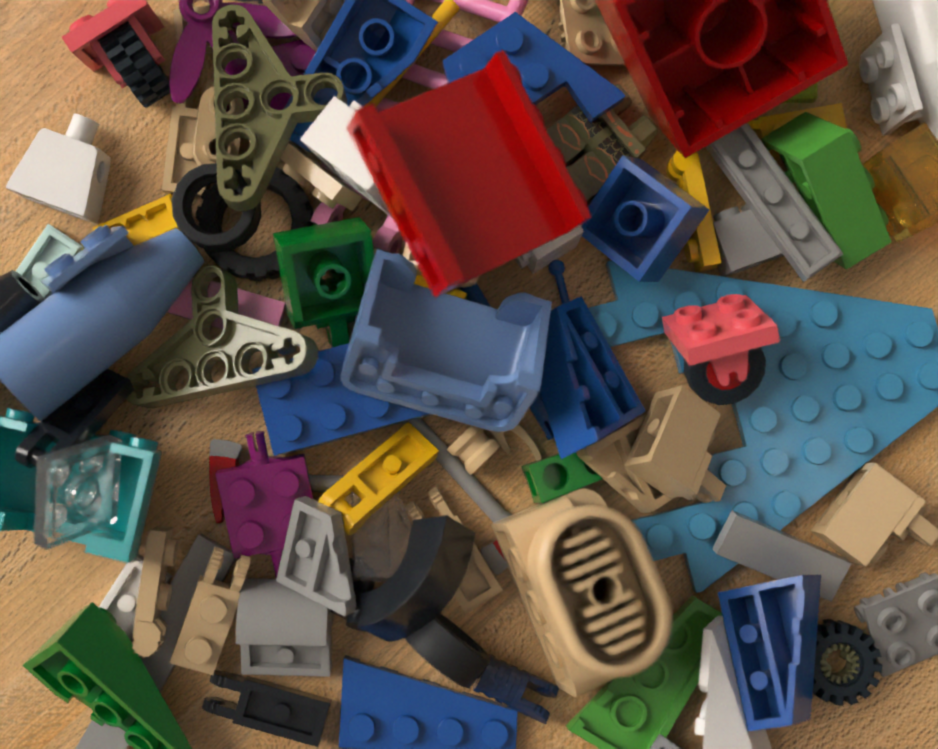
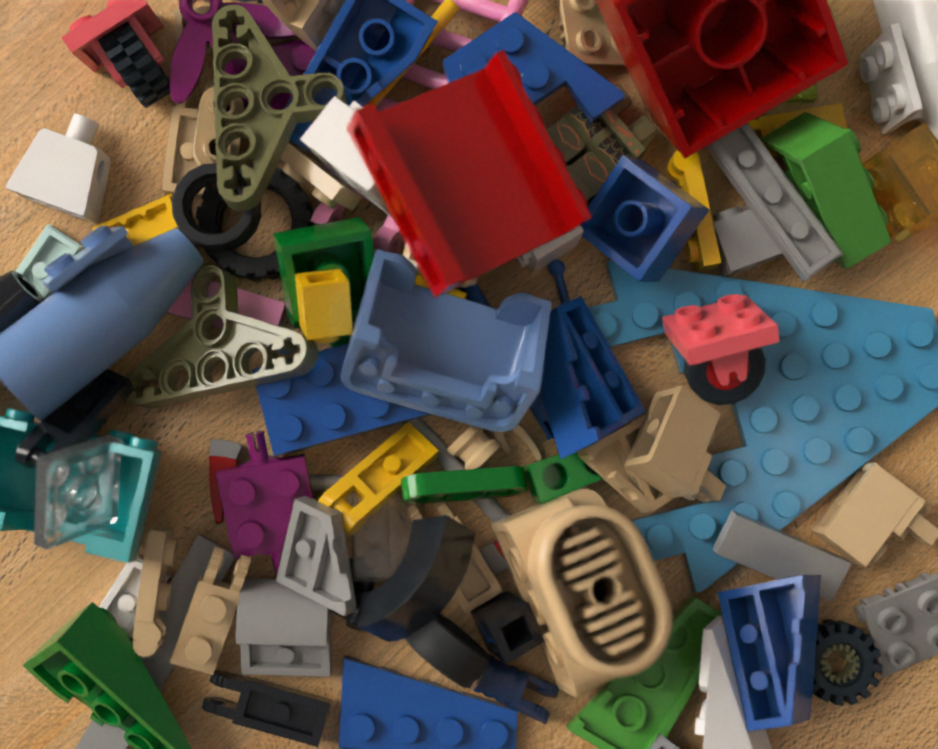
none -> yellow brick [295,268,353,343]
none -> green beam [401,466,528,505]
none -> black brick [470,590,545,664]

